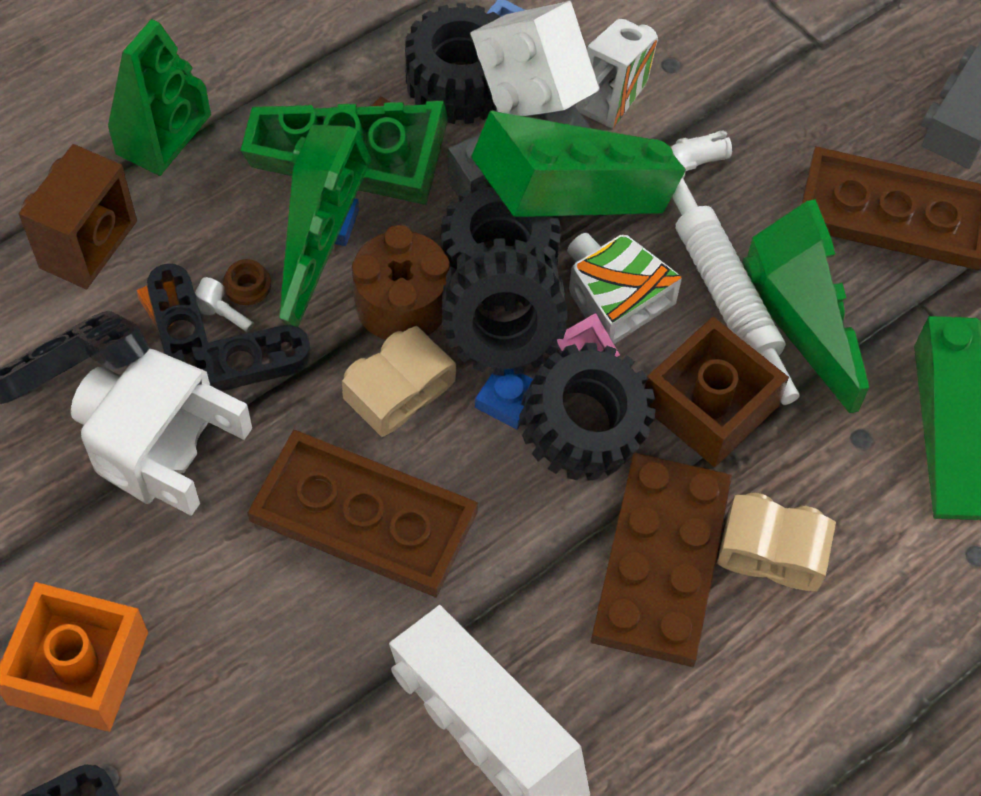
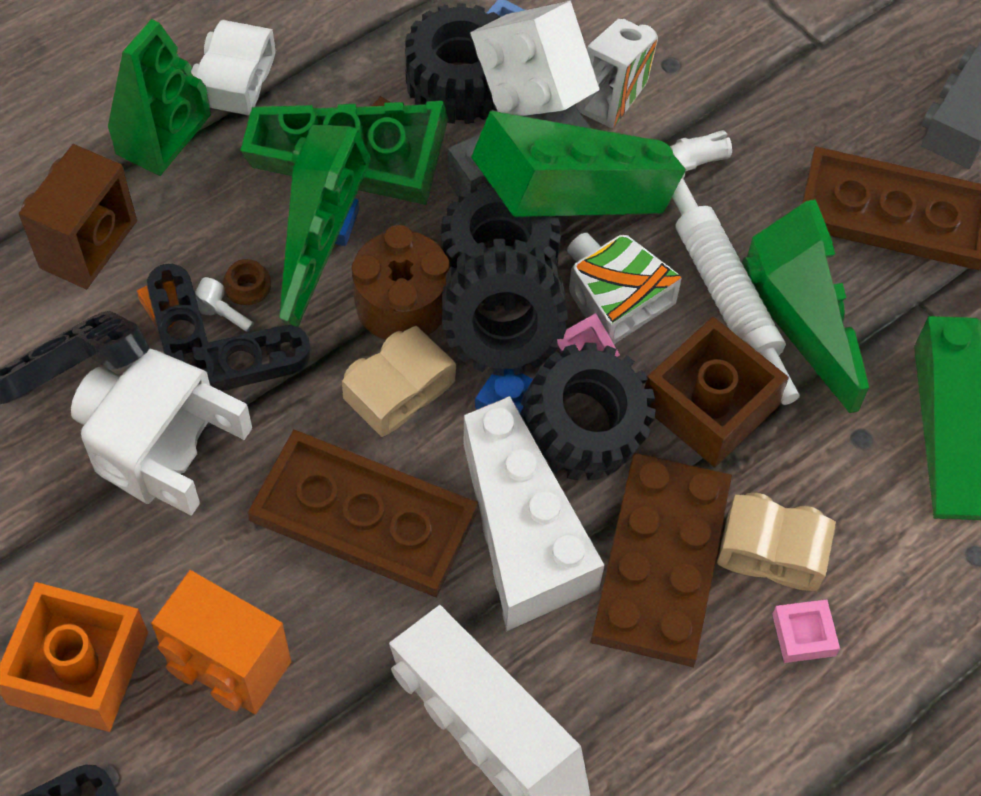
none -> orange brick [151,570,291,715]
none -> white brick [191,20,276,115]
none -> white wedge [463,396,604,632]
none -> bright pink plate [772,599,840,663]

